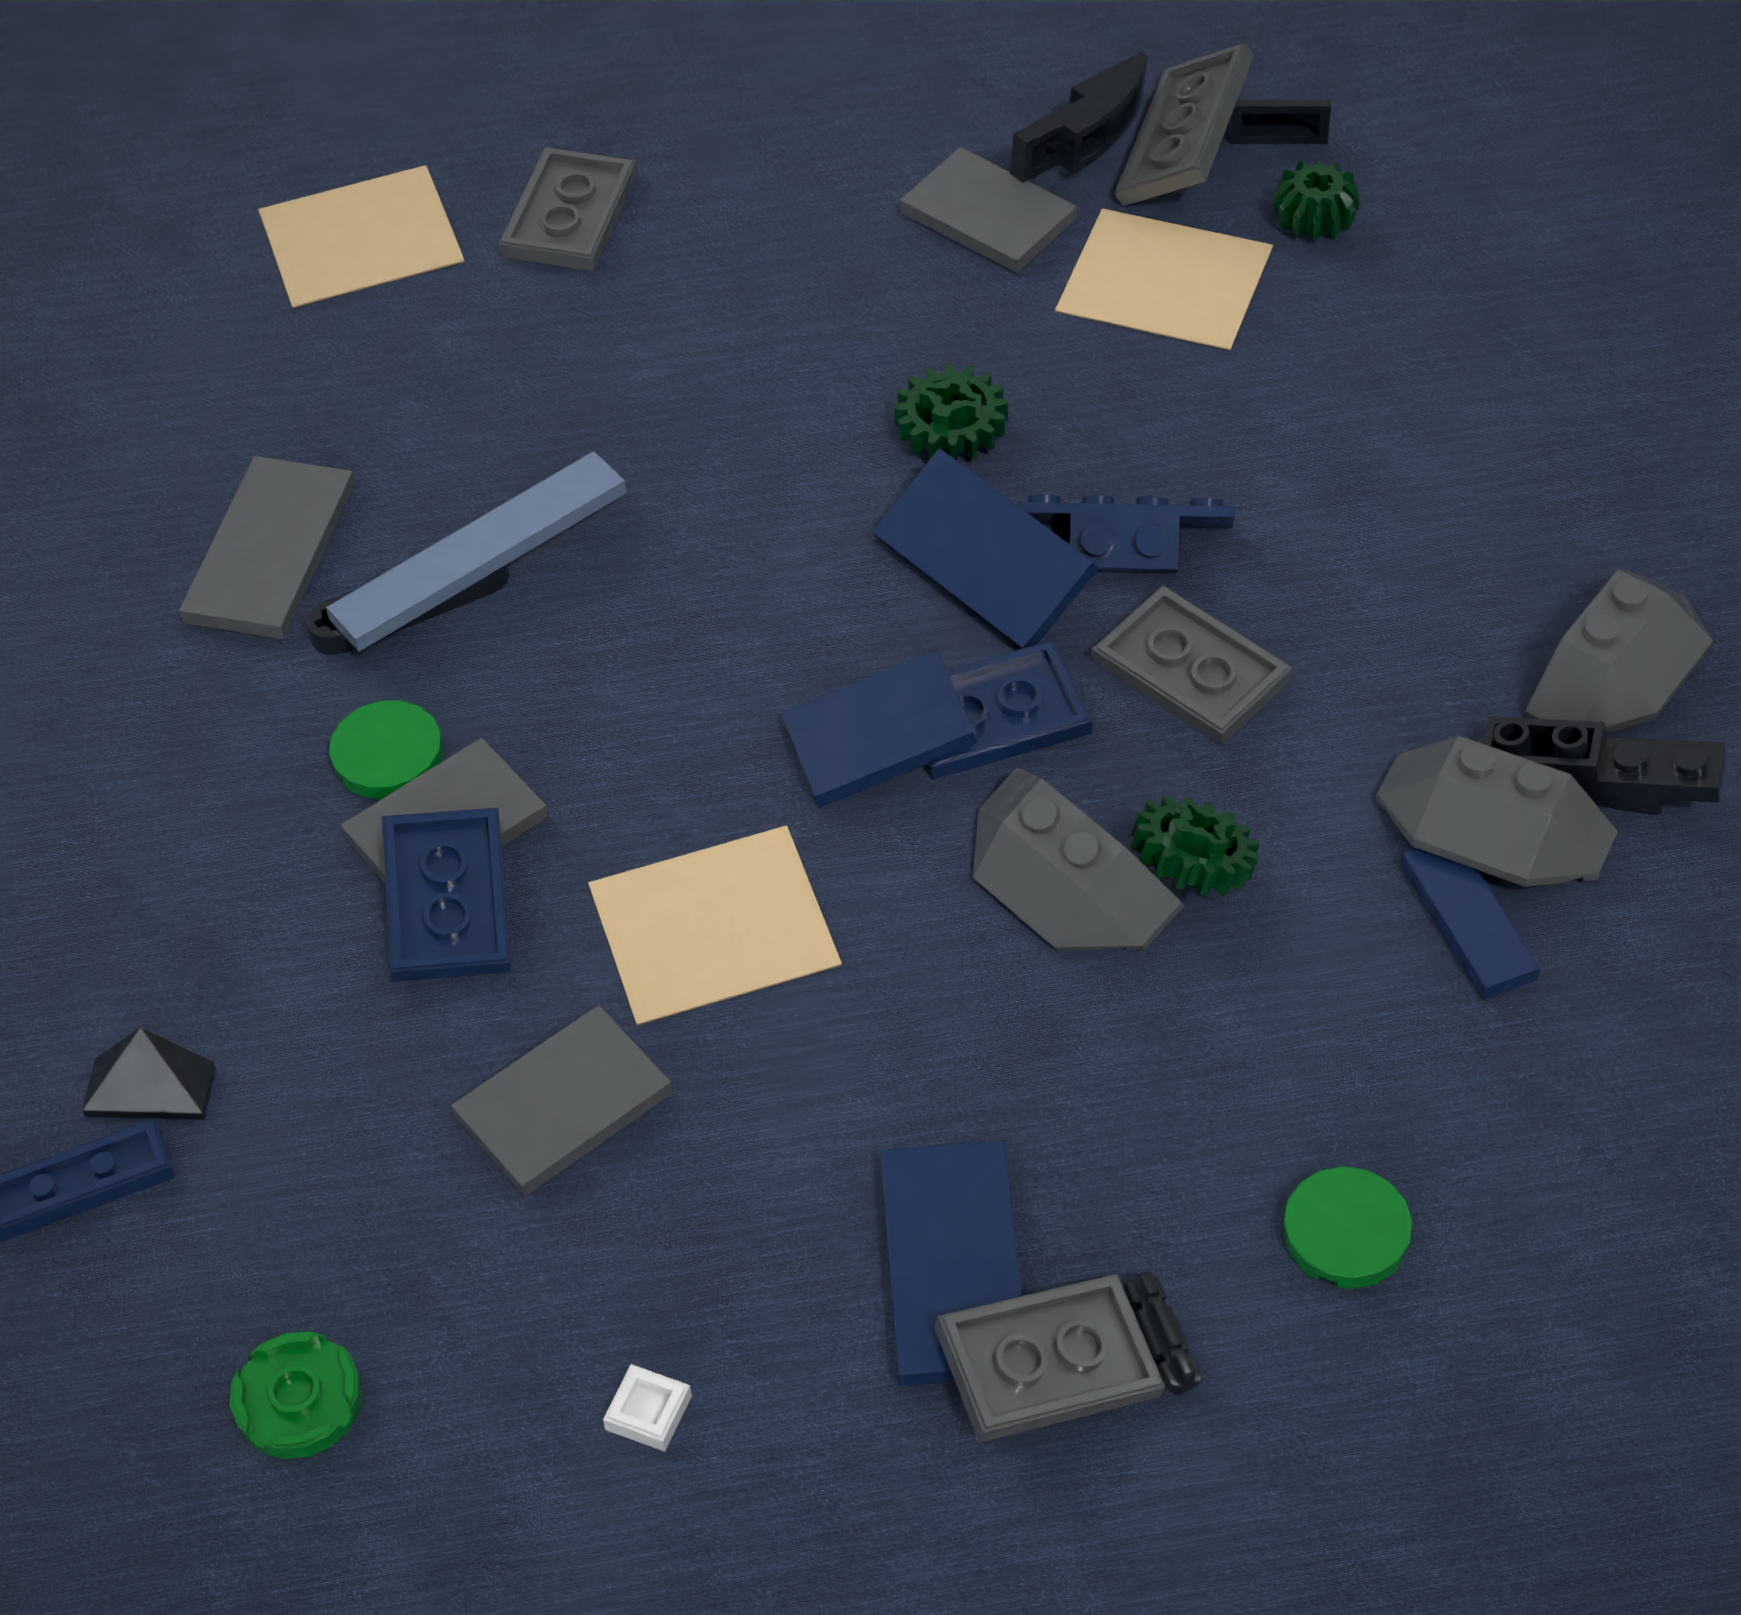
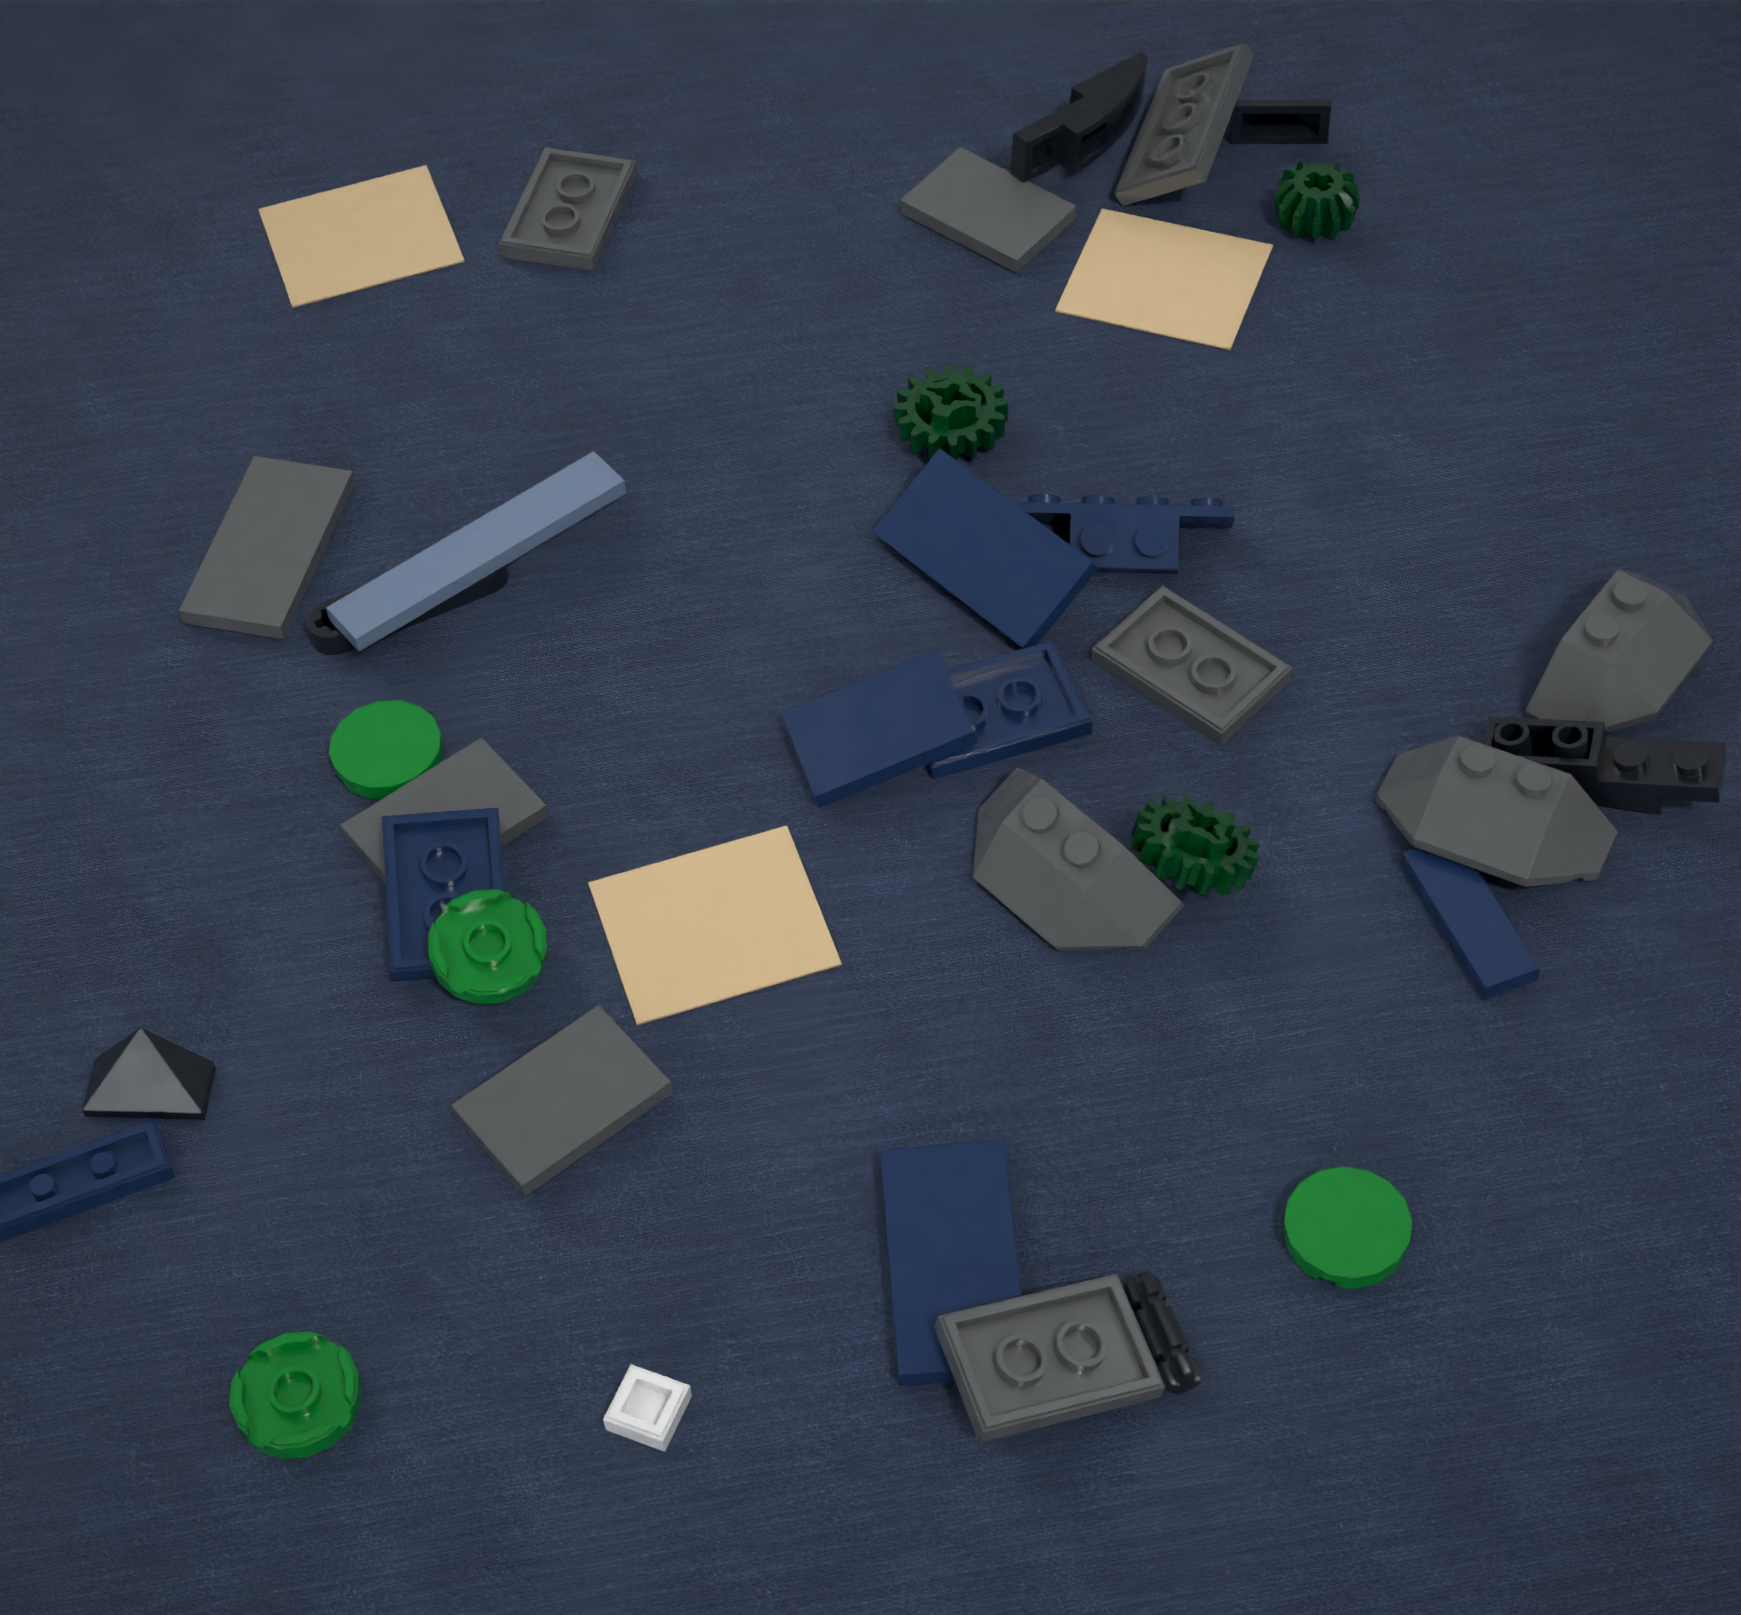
none -> green tile [428,889,547,1004]

